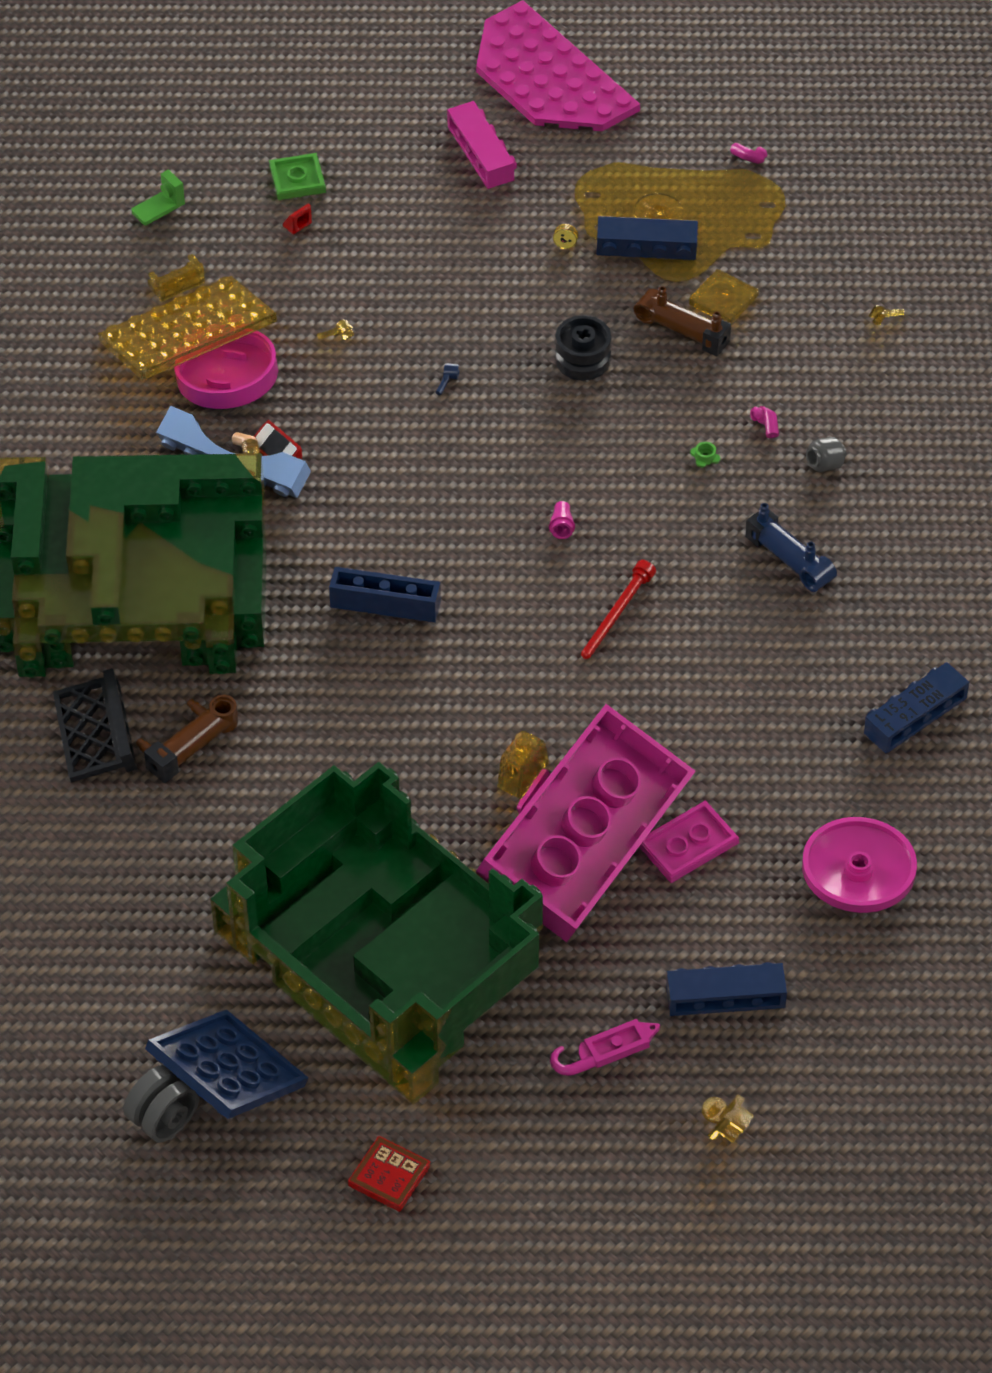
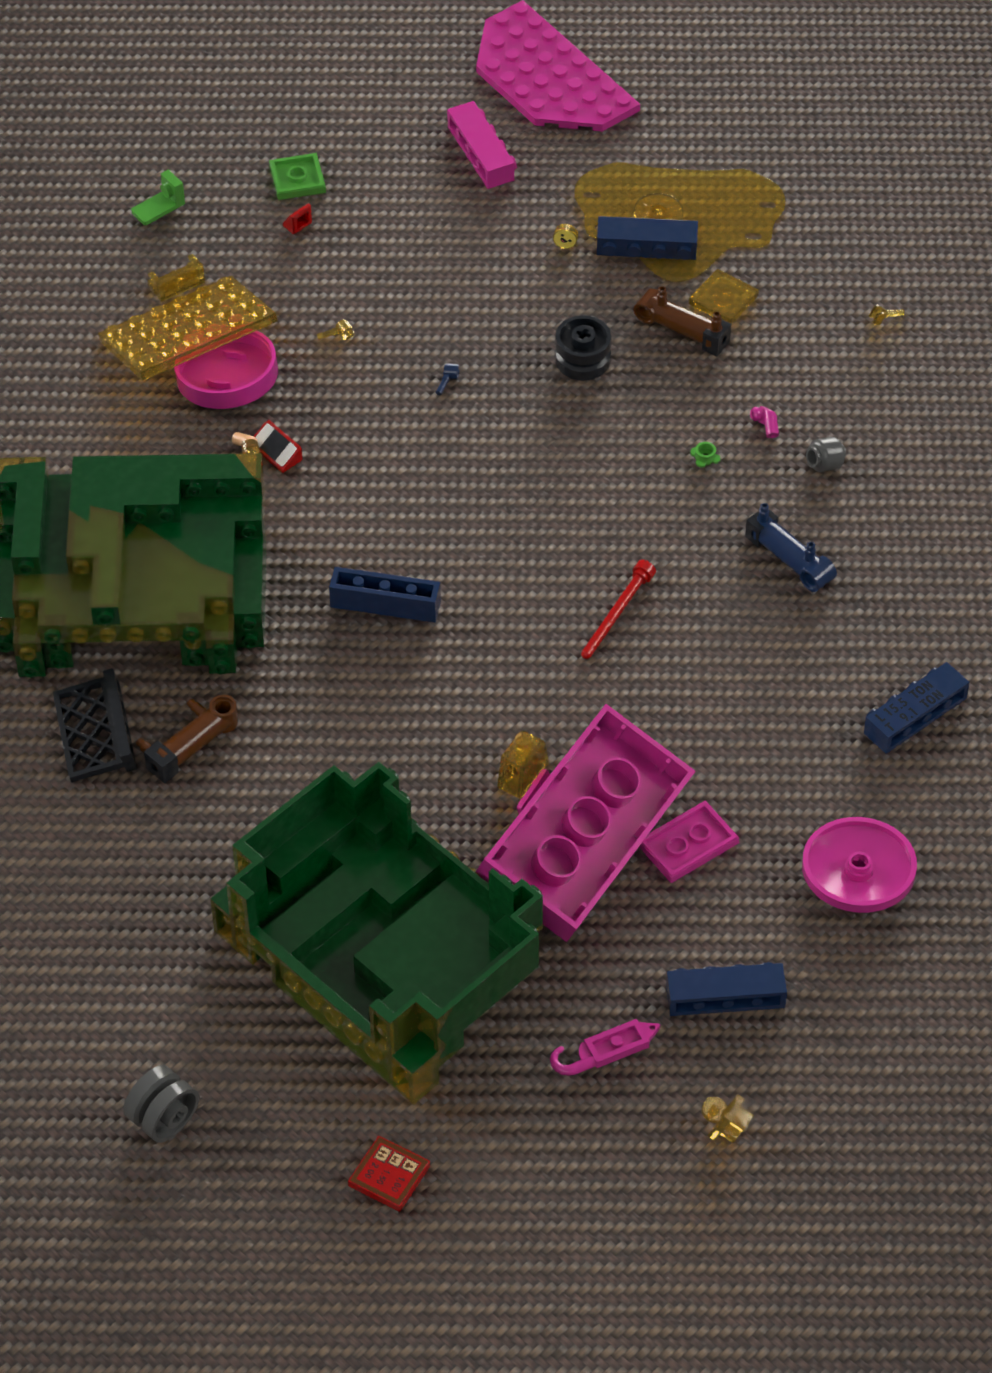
dark blue plate [145,1009,309,1119] -> none
light blue arch [156,406,311,498] -> none
dark pink cone [549,501,575,539] -> none
dark pink arm [730,143,768,164] -> none

